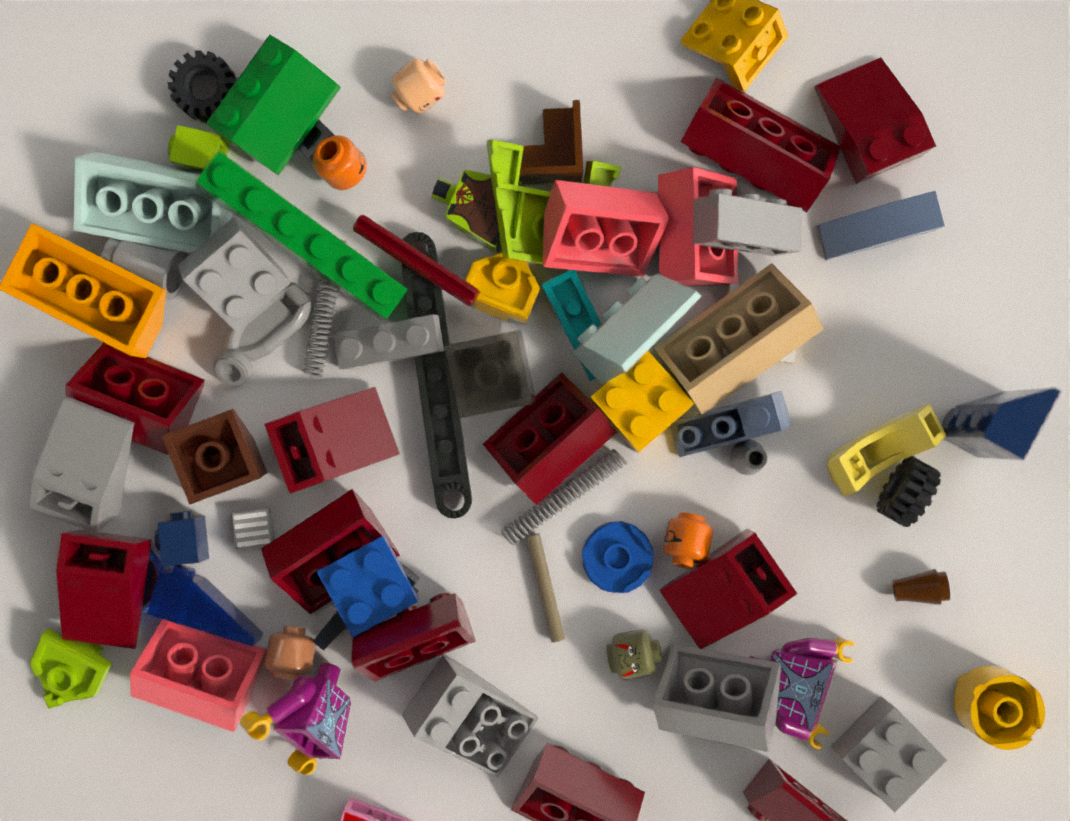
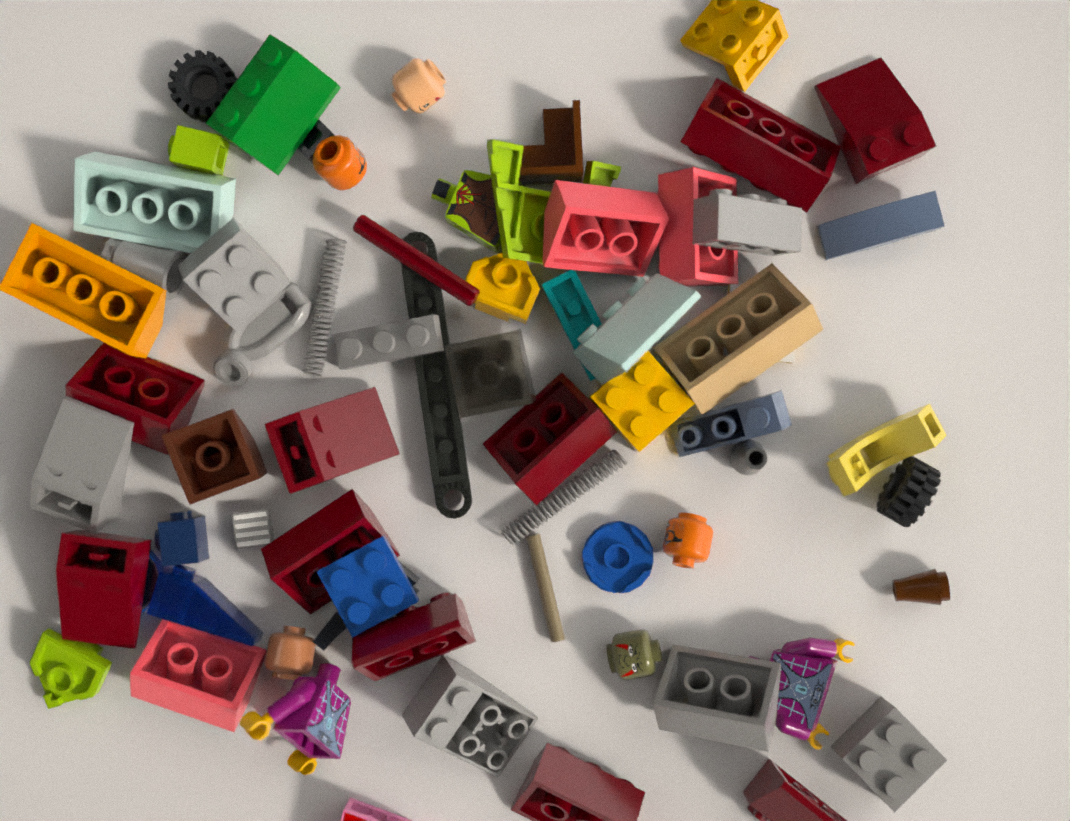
green brick [196,150,408,320] -> none
dark red slope [659,528,798,649] -> none
dark blue slope [942,387,1061,460] -> none
yellow brick [954,665,1045,750] -> none

